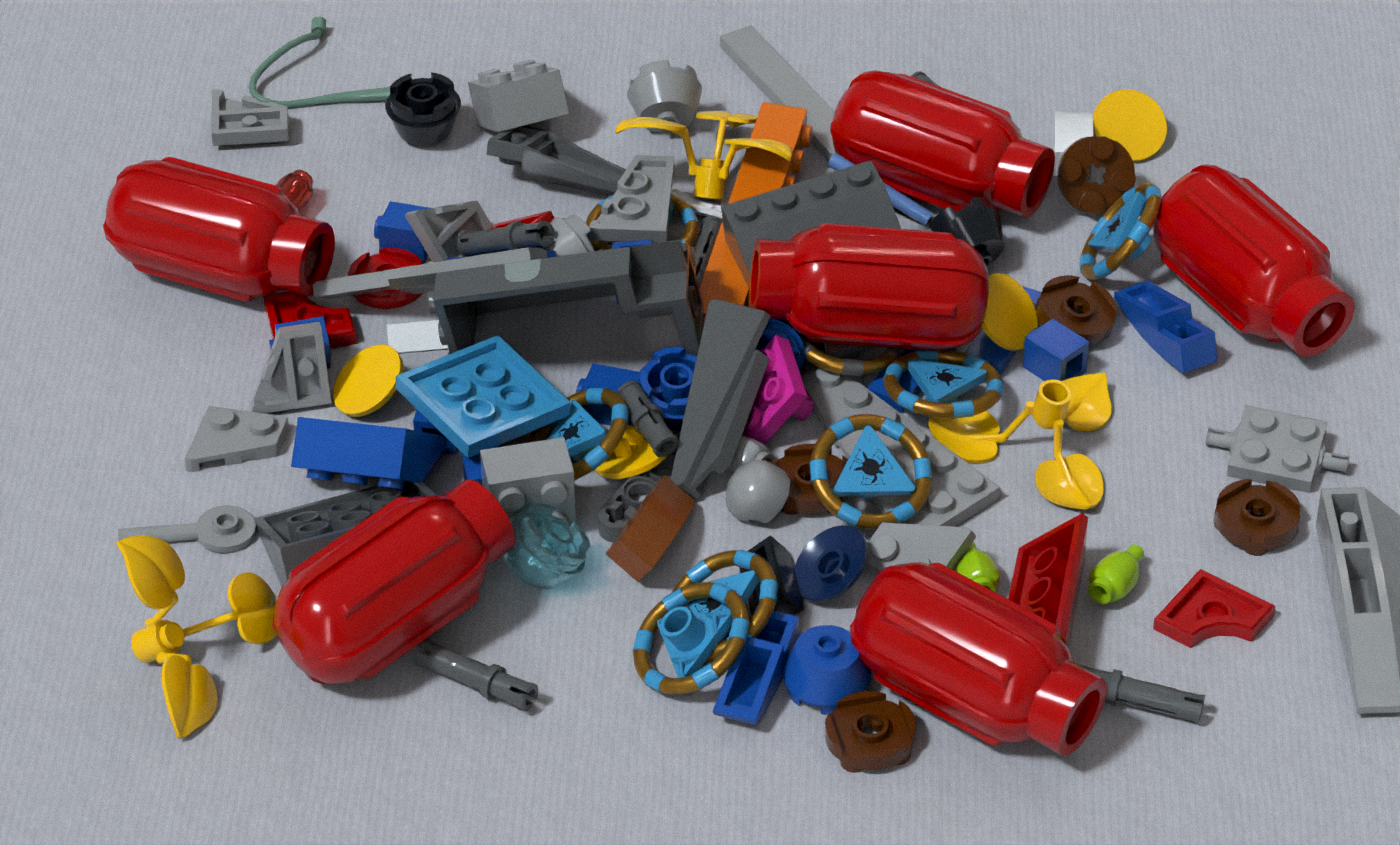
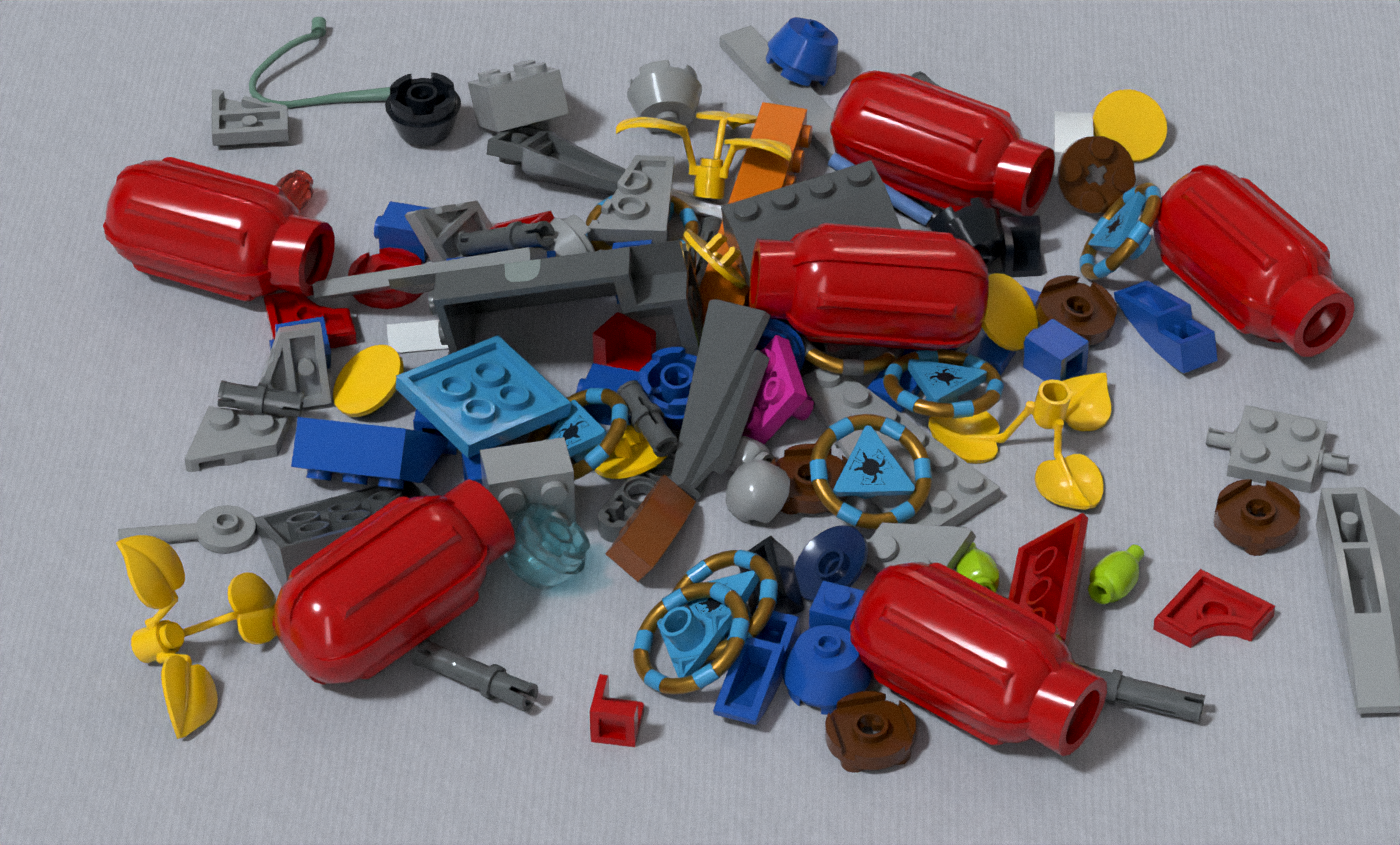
none -> dark grey pin [217,380,304,419]
none -> red panel [589,674,644,747]
none -> red panel [592,312,656,372]
none -> yellow piece [683,229,746,289]
none -> blue cone [766,17,838,86]
none -> blue brick [809,581,865,632]
none -> black panel [1000,215,1044,277]

